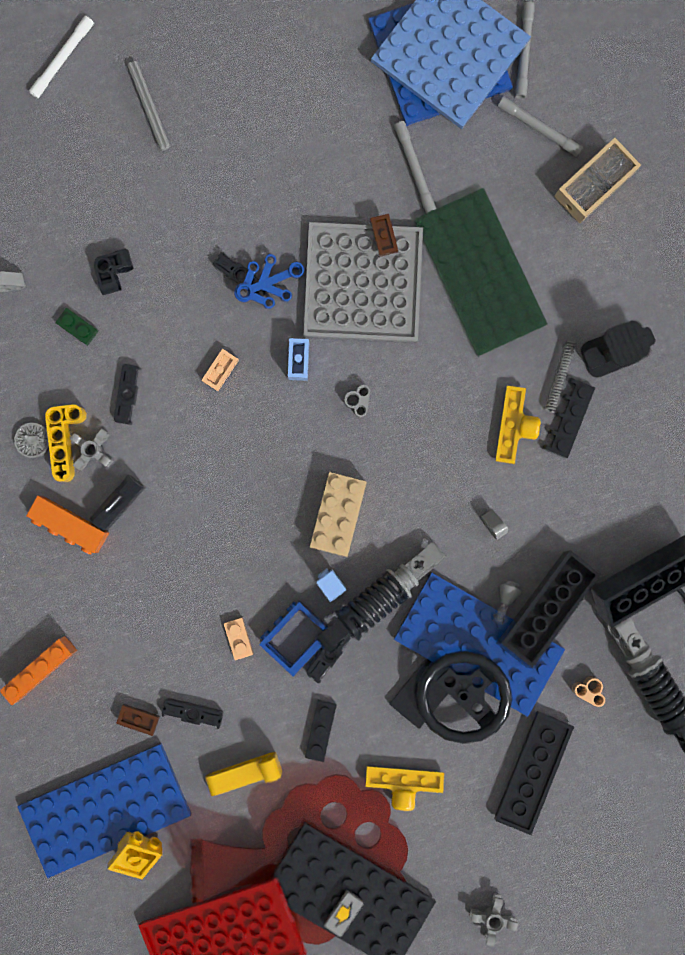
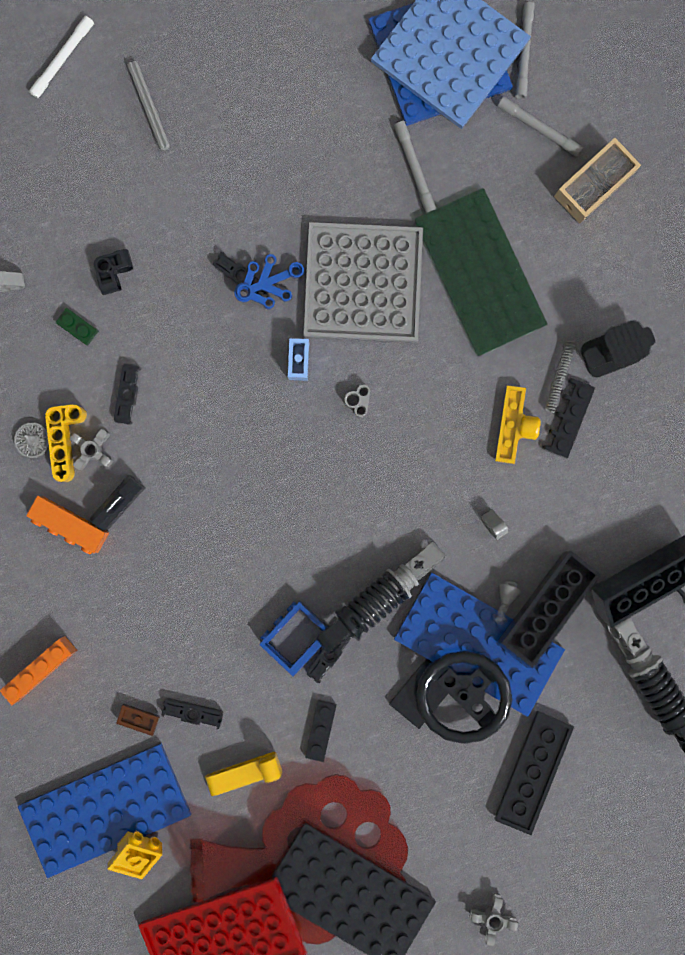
light nougat plate [201,349,239,391] -> none
light nougat plate [224,617,254,660] -> none
tan brick [310,472,367,557] -> none
light blue brick [316,568,346,602] -> none
light grey tile [324,890,364,937] -> none
yellow plate [365,766,444,811] -> none
reddish brown plate [370,213,398,257] -> none
light nougat piece [572,676,605,707] -> none

